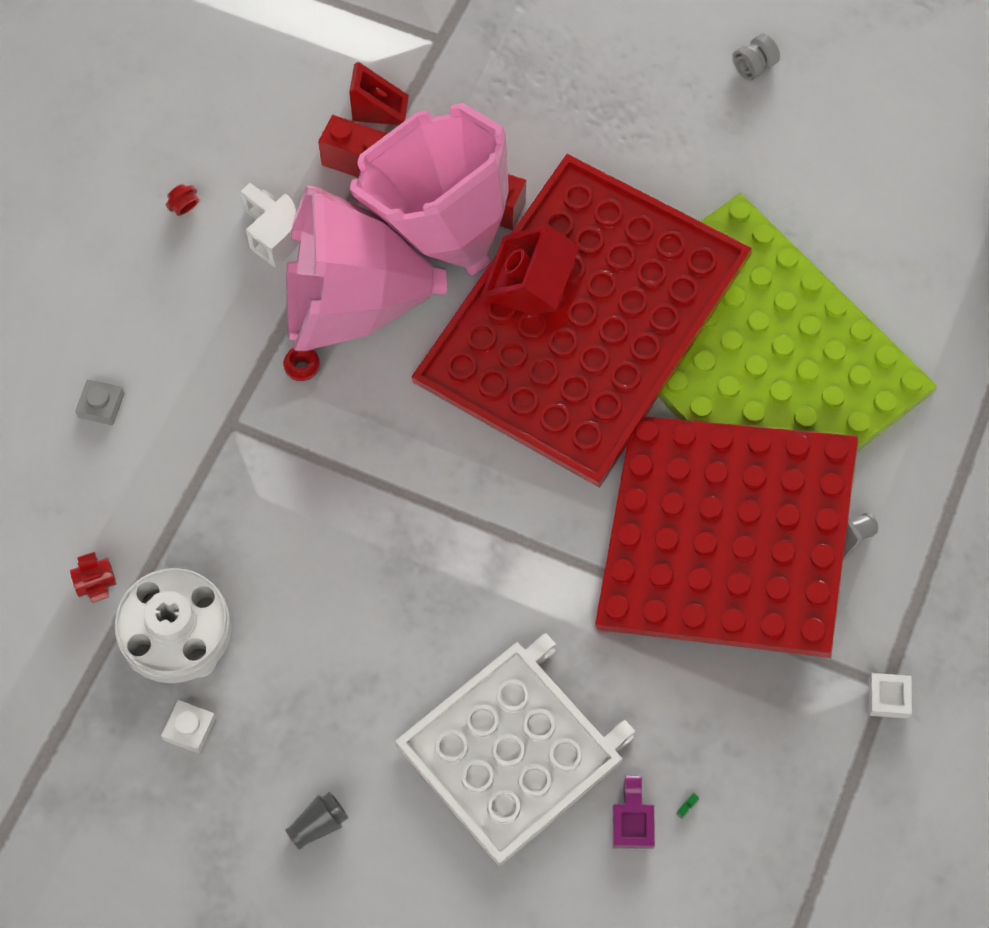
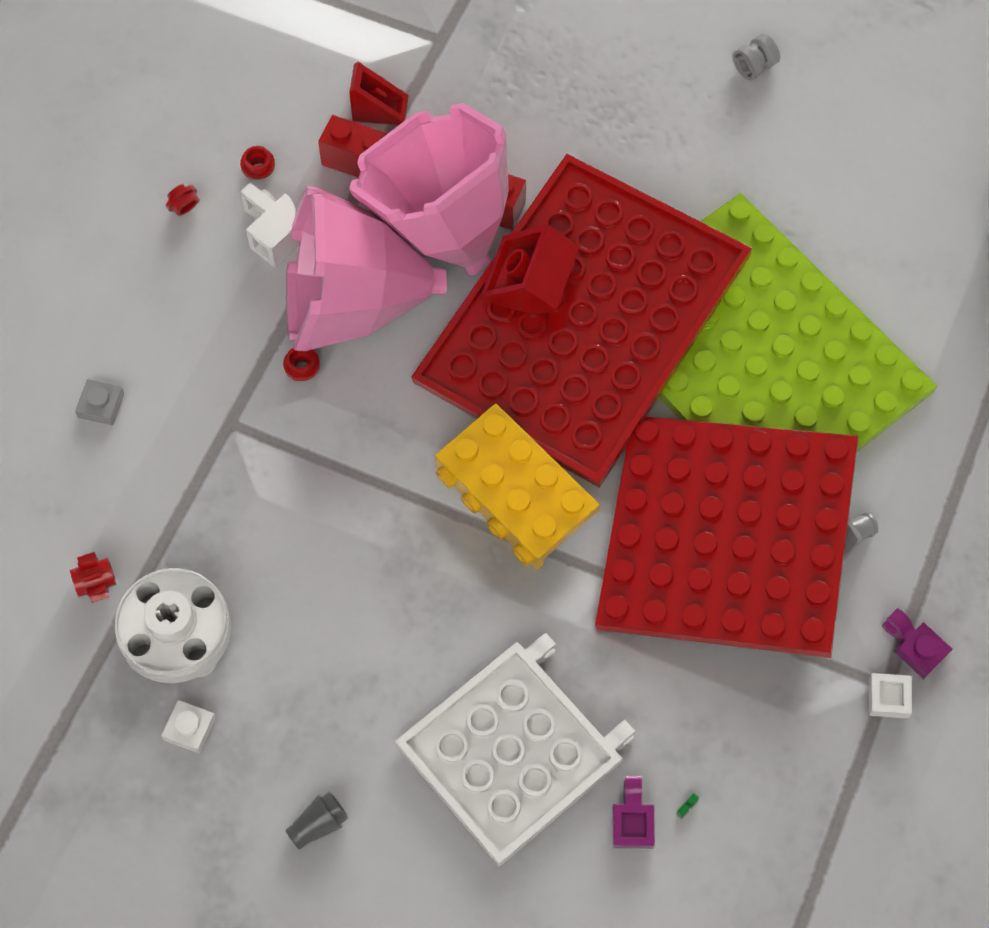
none -> red plate [240,146,275,180]
none -> yellow bracket [434,403,600,570]
none -> magenta plate [882,608,953,680]

